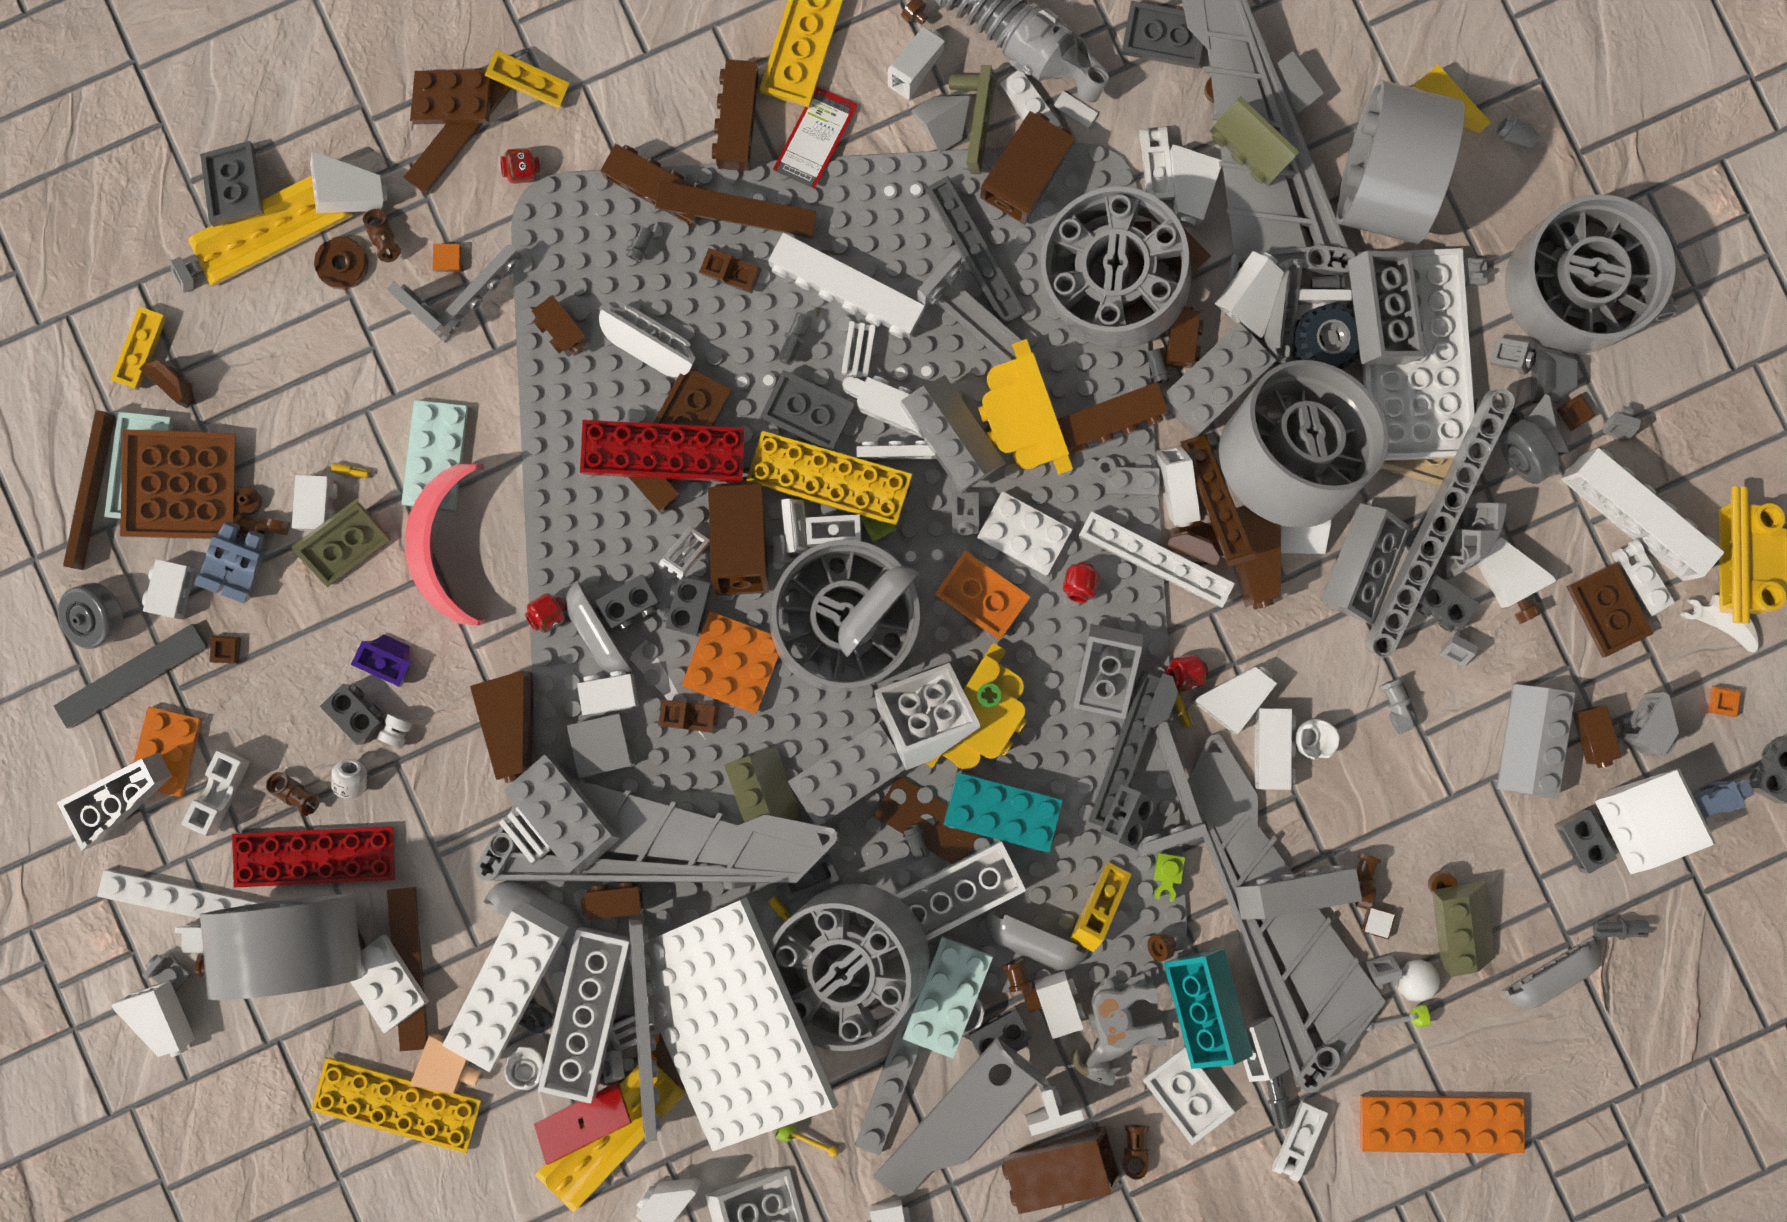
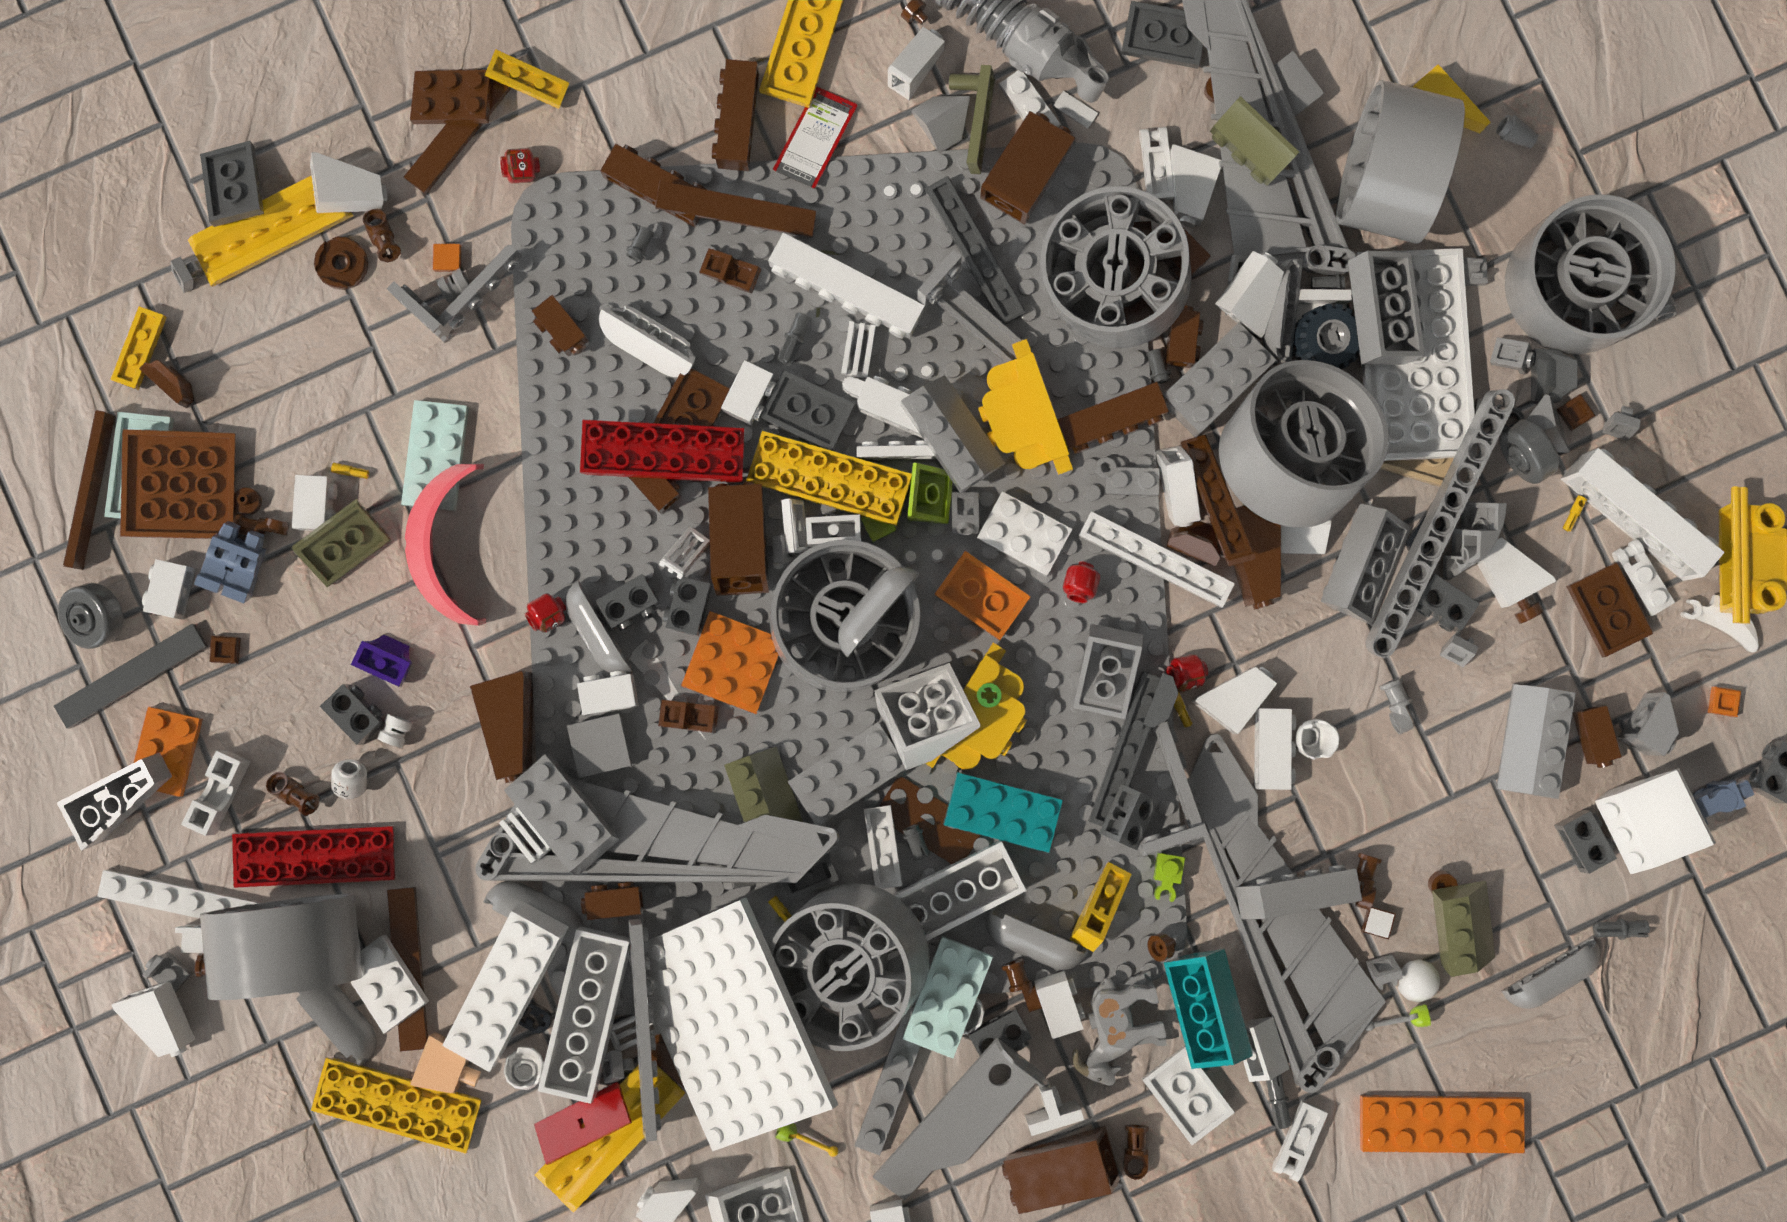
none -> light grey brick [296,985,376,1066]
none -> light grey wheel [436,268,469,303]
none -> white brick [721,360,776,426]
none -> white plate [864,805,903,889]
none -> lime slope [907,463,953,524]
none -> yellow pin [1562,495,1587,532]

